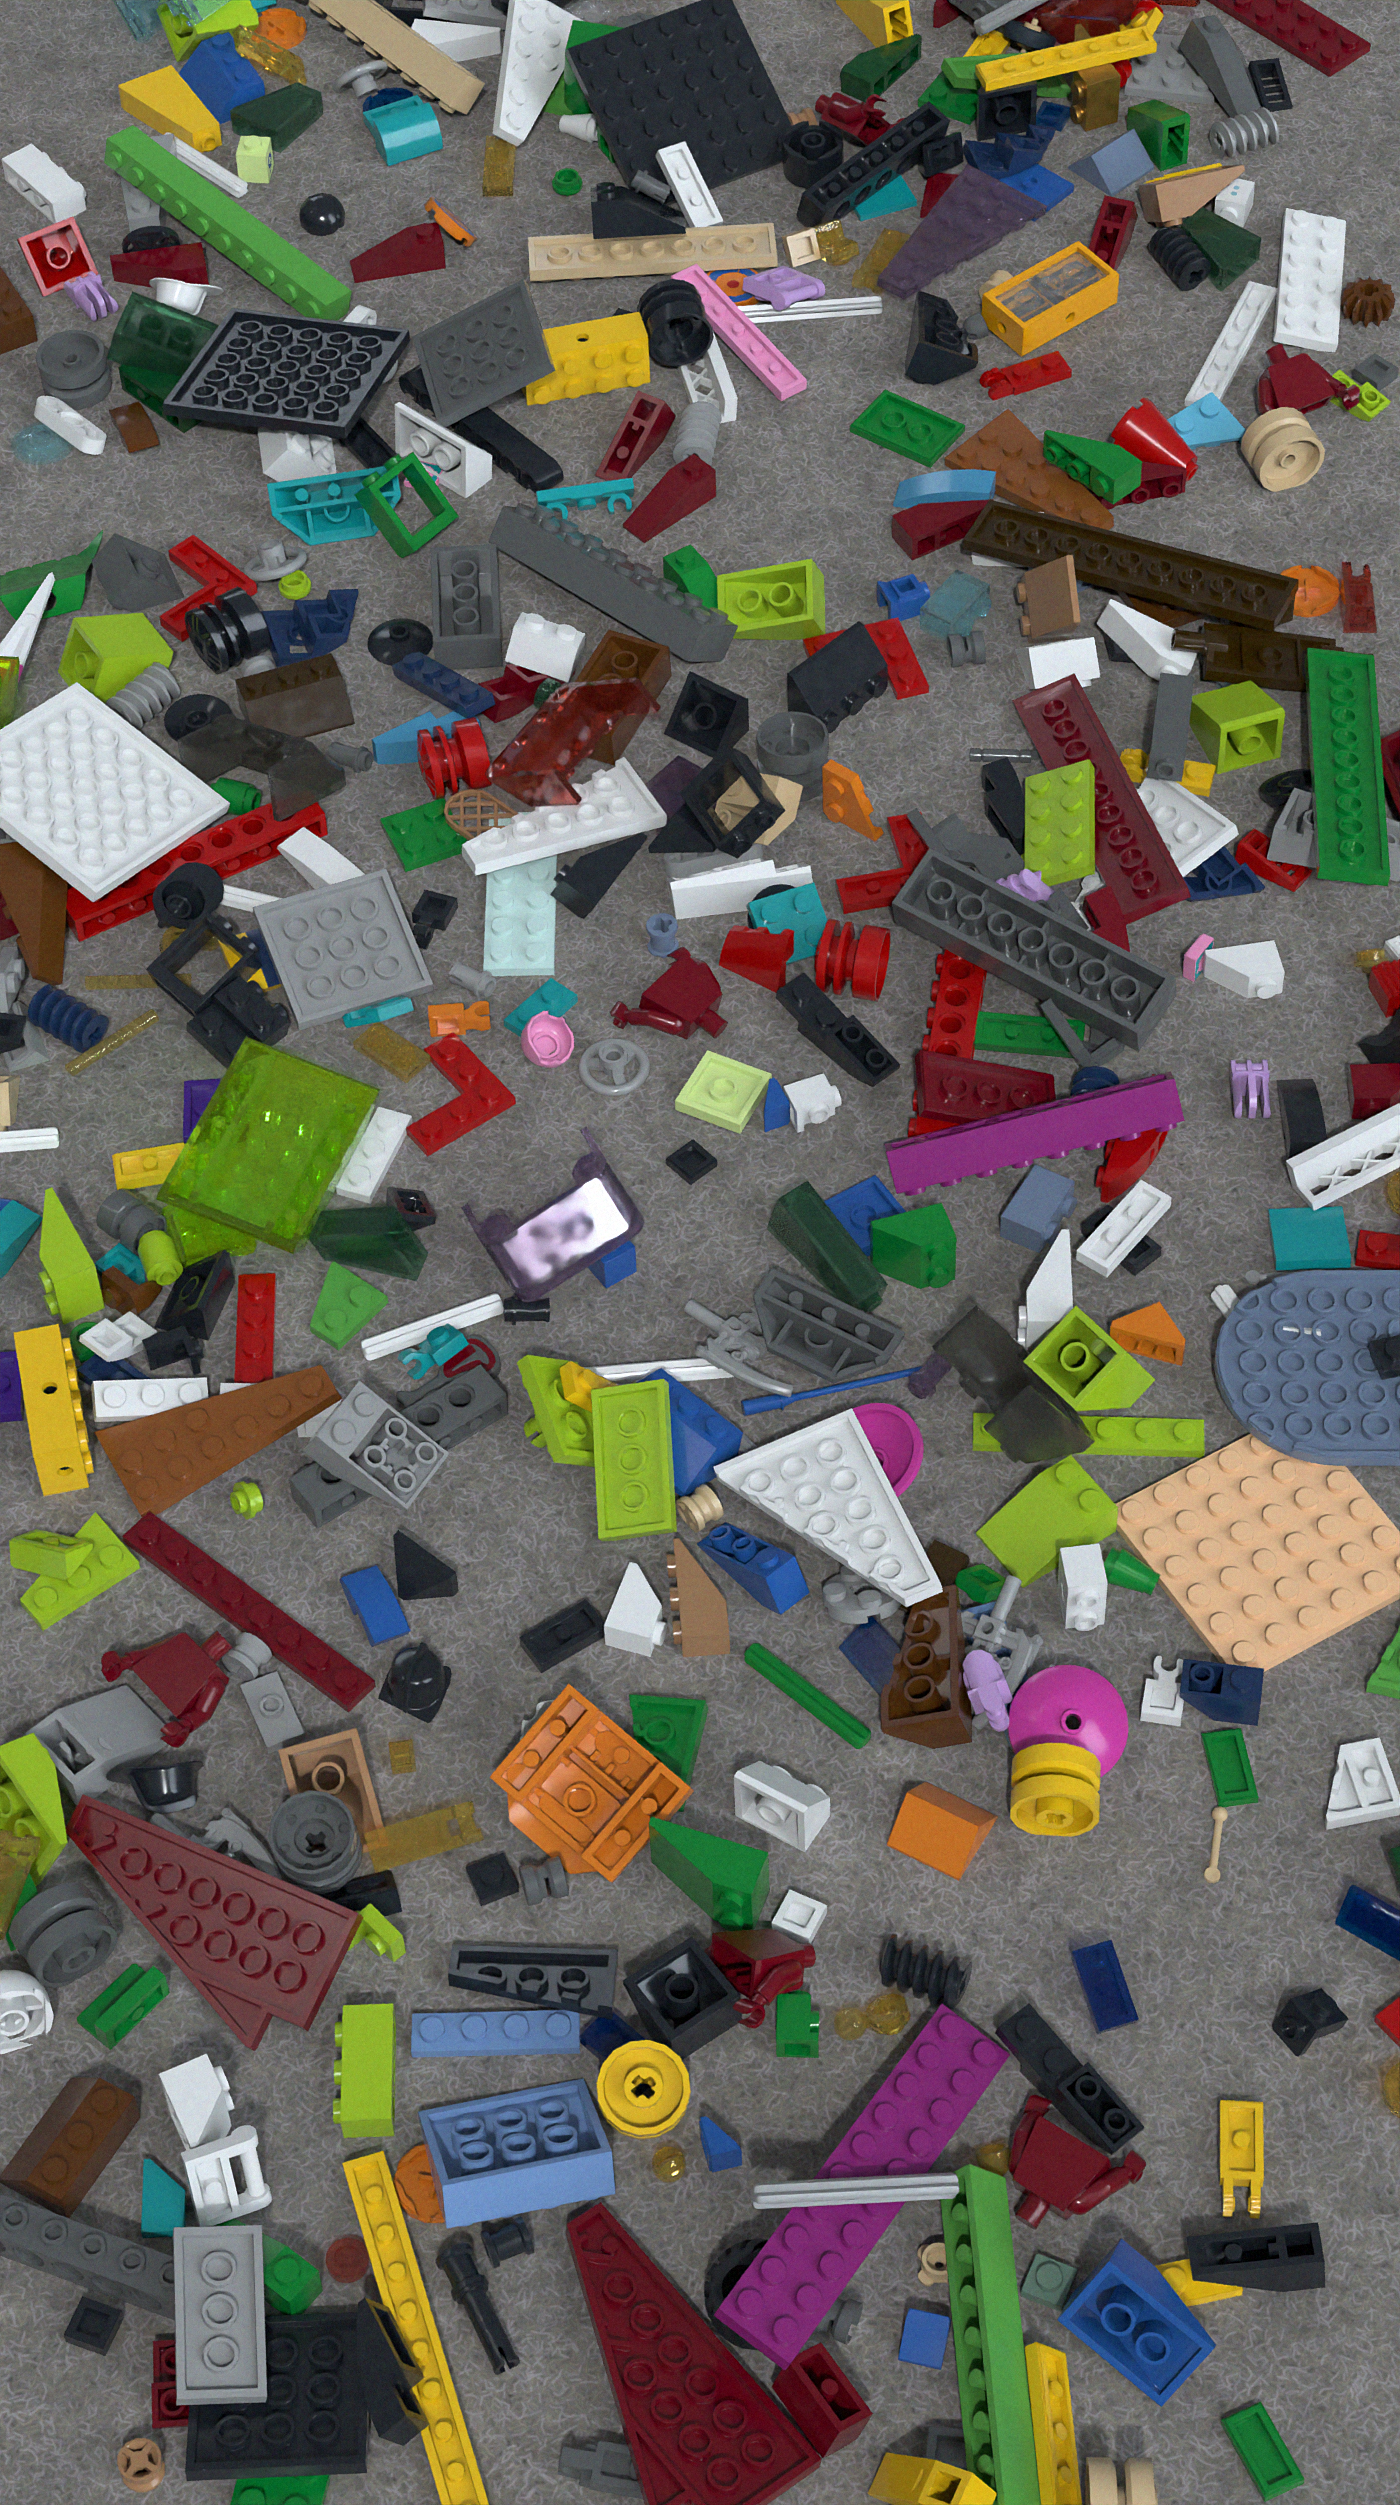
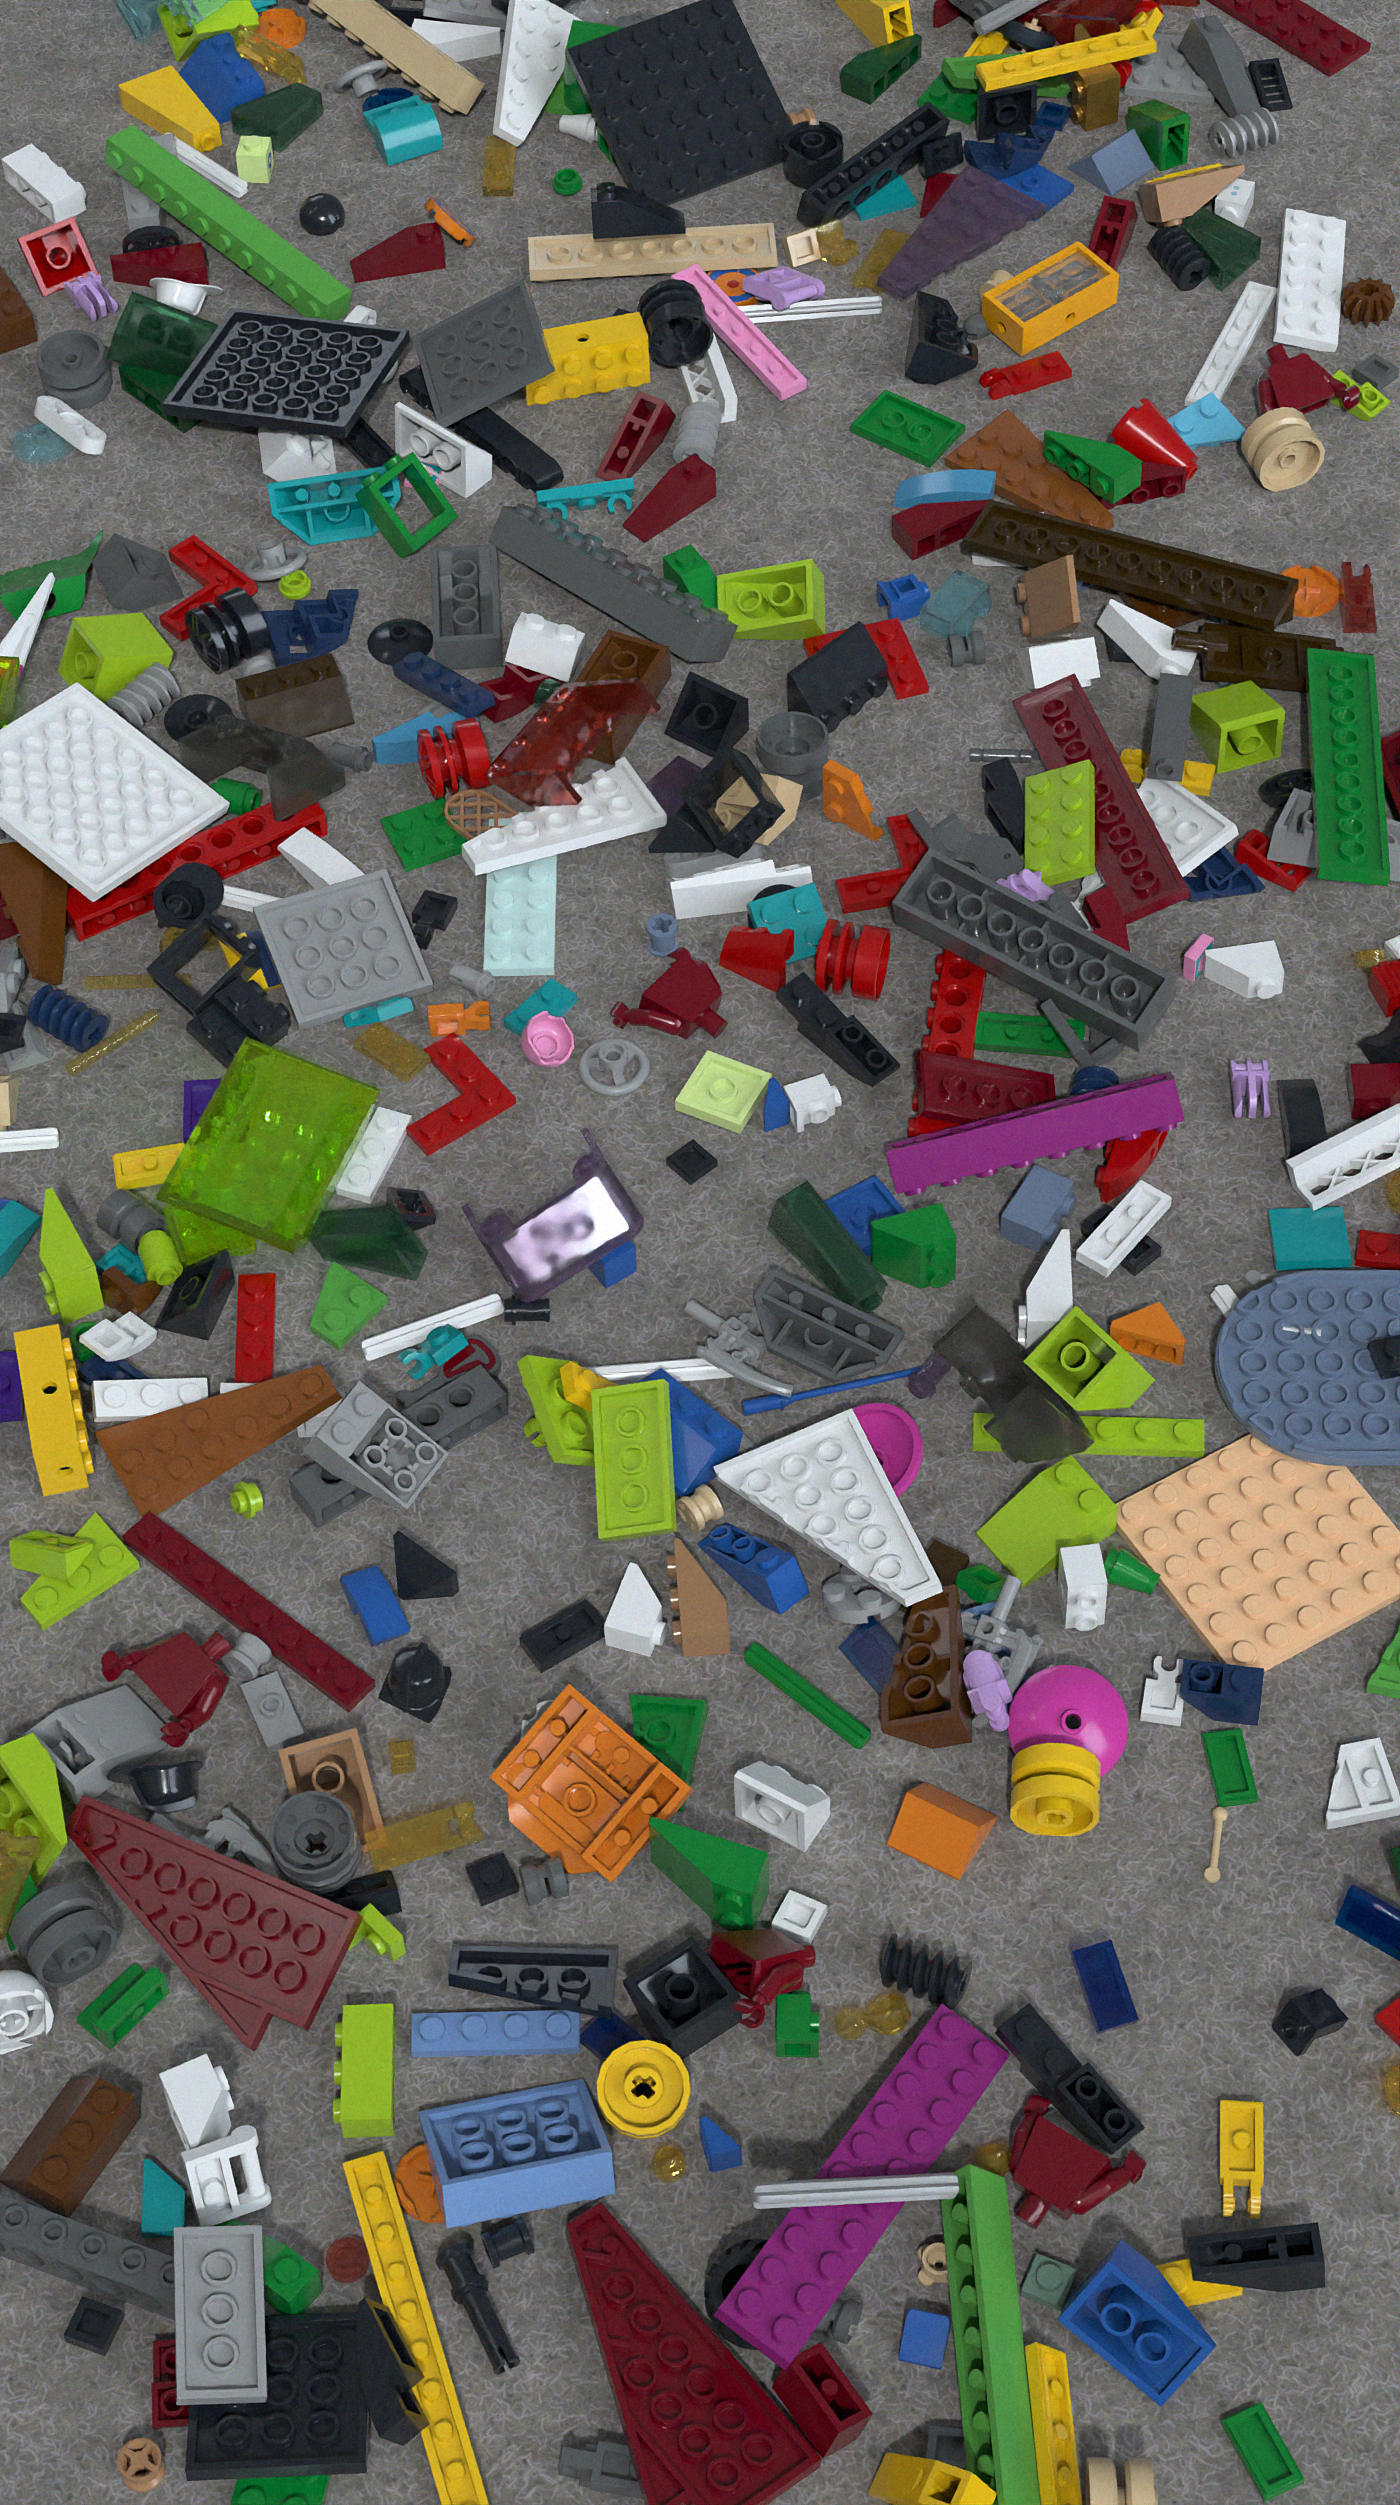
reddish brown slope [109,401,159,453] -> none
black bracket [142,1325,204,1375] -> none
black slope [550,833,647,919] -> none
dark grey pin [630,170,672,204] -> none
white plate [655,141,723,228] -> none
dark red torso [815,92,905,146] -> none

